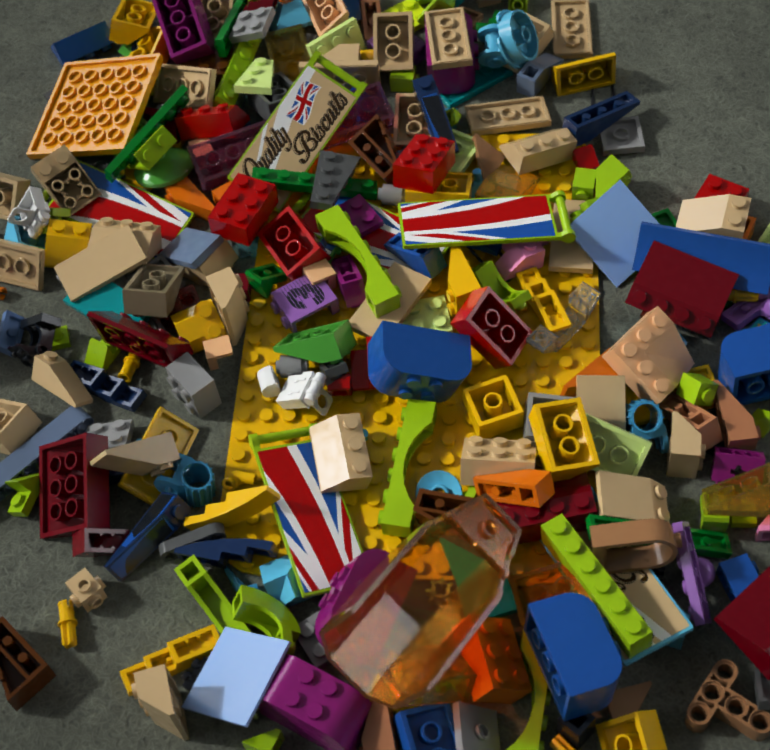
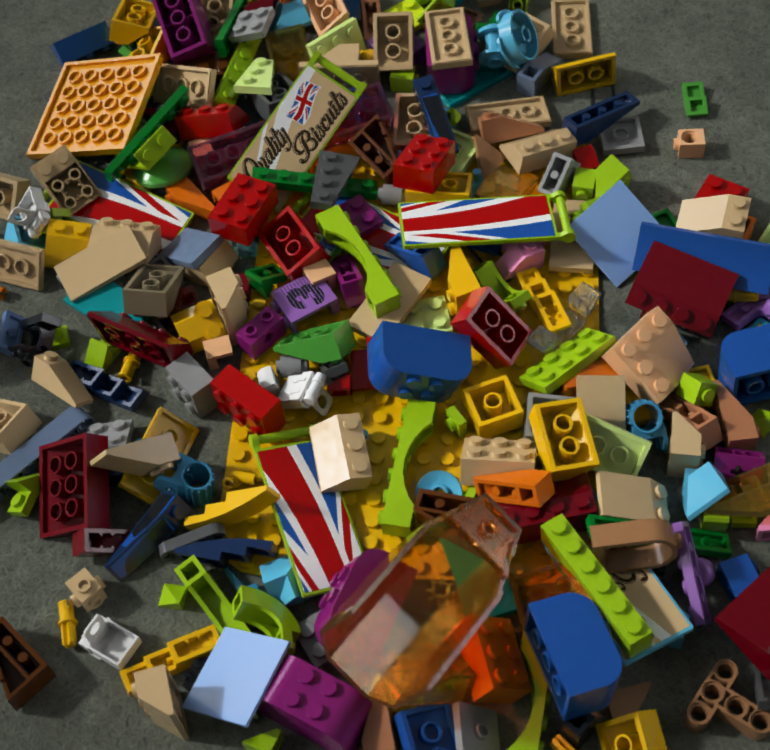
none -> white piece [77,614,142,671]
none -> lime slope [158,583,188,610]
none -> red brick [210,364,287,435]
none -> magenta brick [235,306,287,360]
none -> lime plate [445,405,468,438]
none -> nougat slope [477,111,545,144]
none -> lime plate [519,327,617,394]
none -> light grey slope [537,151,581,194]
none -> light nougat brick [673,129,706,159]
none -> bright green slope [681,81,708,117]
none -> medium azure slope [681,461,730,521]

